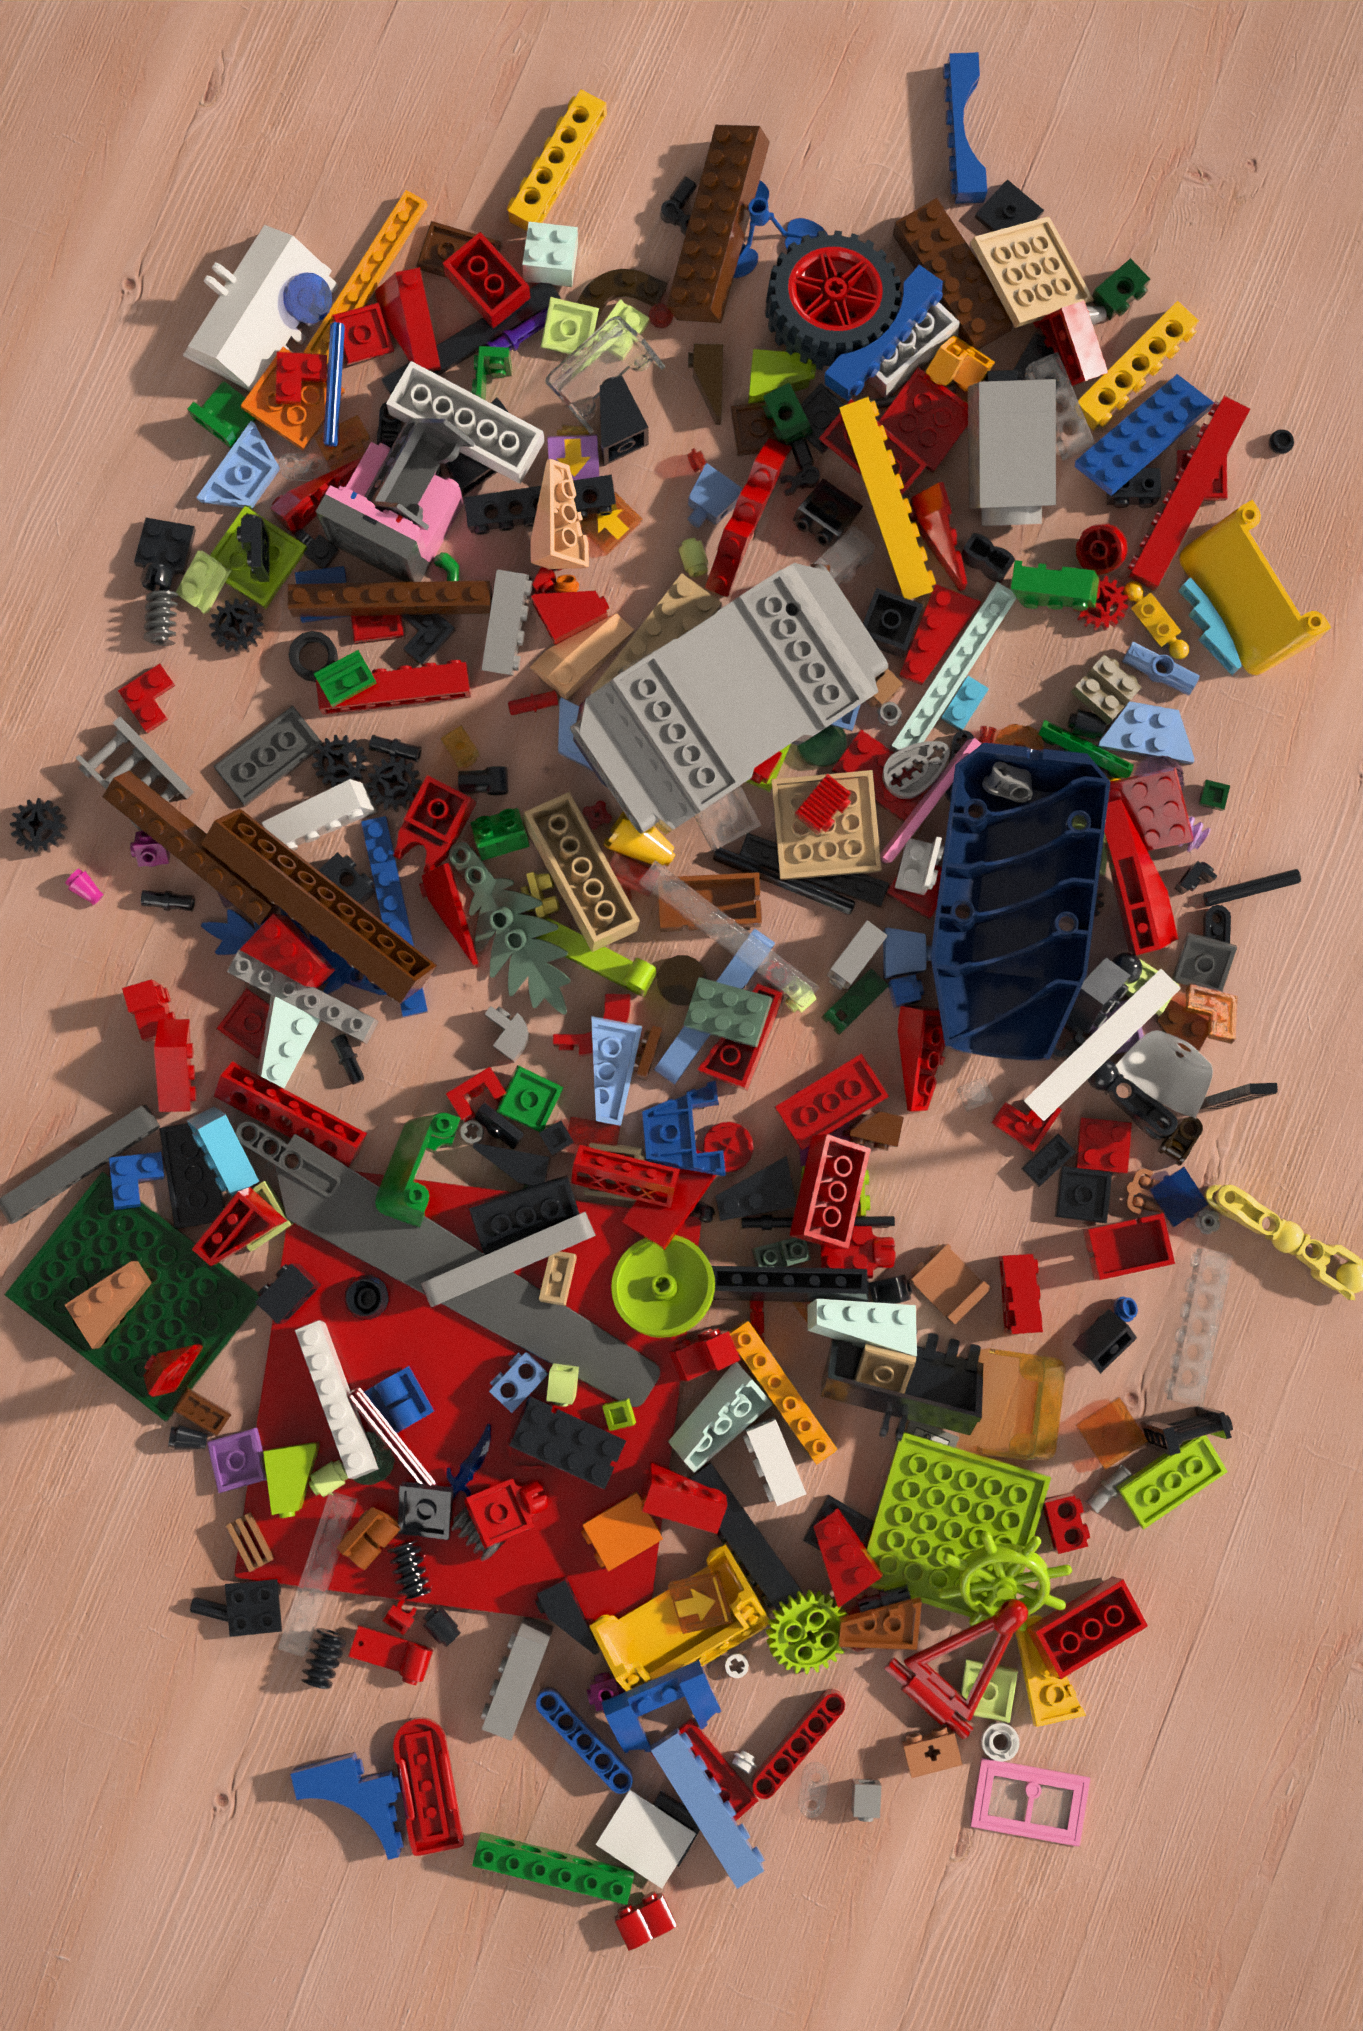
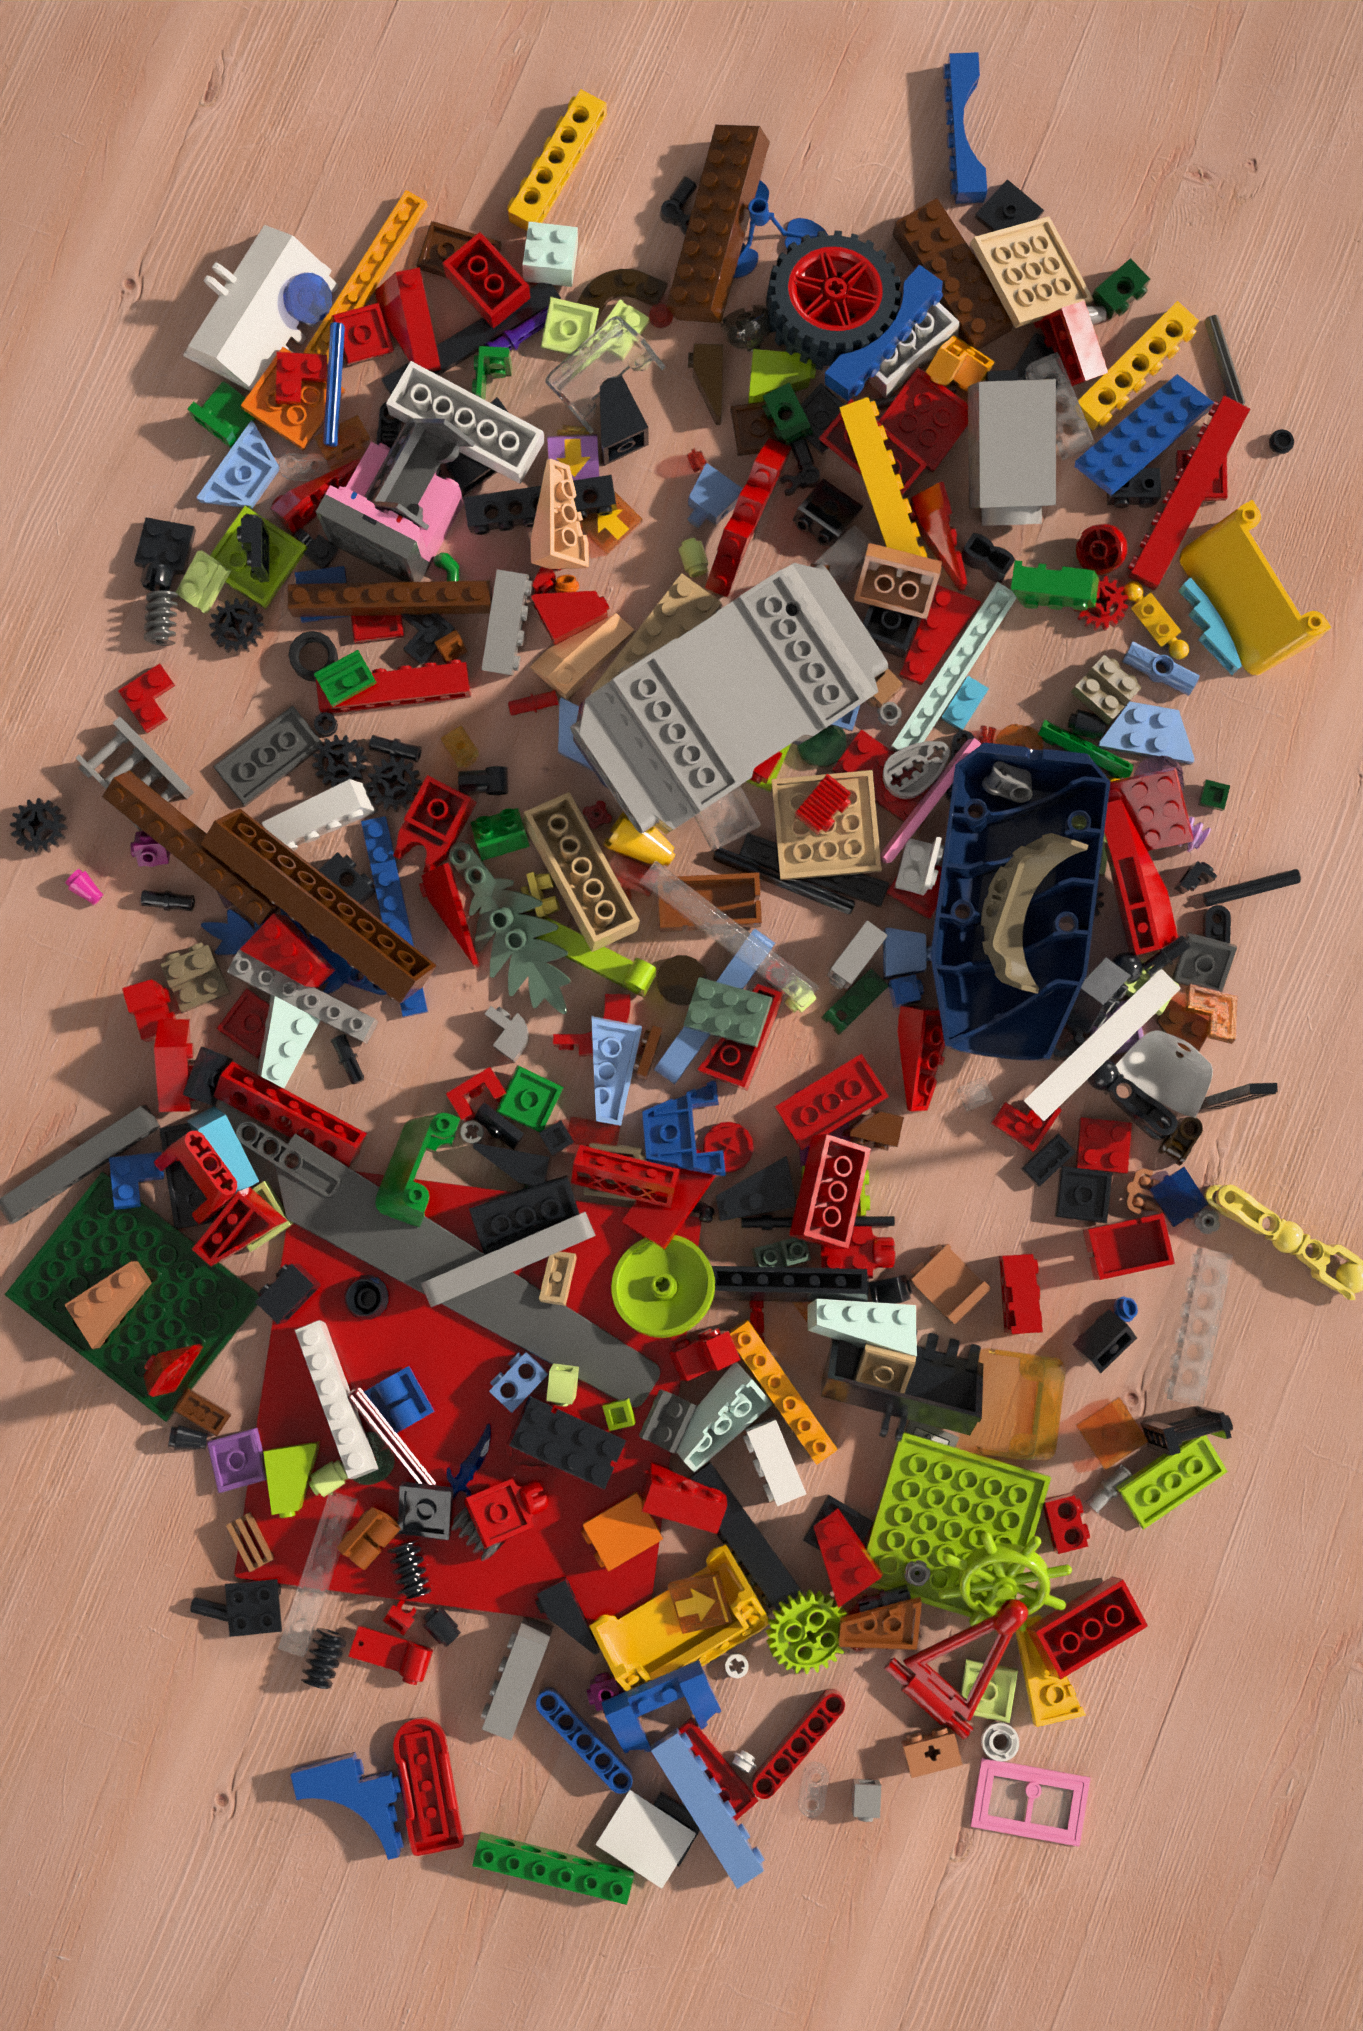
red brick [615,1891,676,1951] -> none
none -> red connector [154,1131,238,1225]
none -> dark tan plate [160,943,230,1013]
none -> black plate [183,1046,233,1106]
none -> black bush [314,712,338,737]
none -> dark orange tile [434,630,468,664]
none -> dark grey bracket [639,1389,697,1454]
none -> clear smoke cylinder [721,305,771,352]
none -> nougat slope [854,543,942,619]
none -> light grey plate [905,1560,930,1586]
none -> dark tan windscreen [981,833,1088,994]
none -> black axle [1142,935,1190,977]
none -> dark grey axle [1204,315,1245,405]

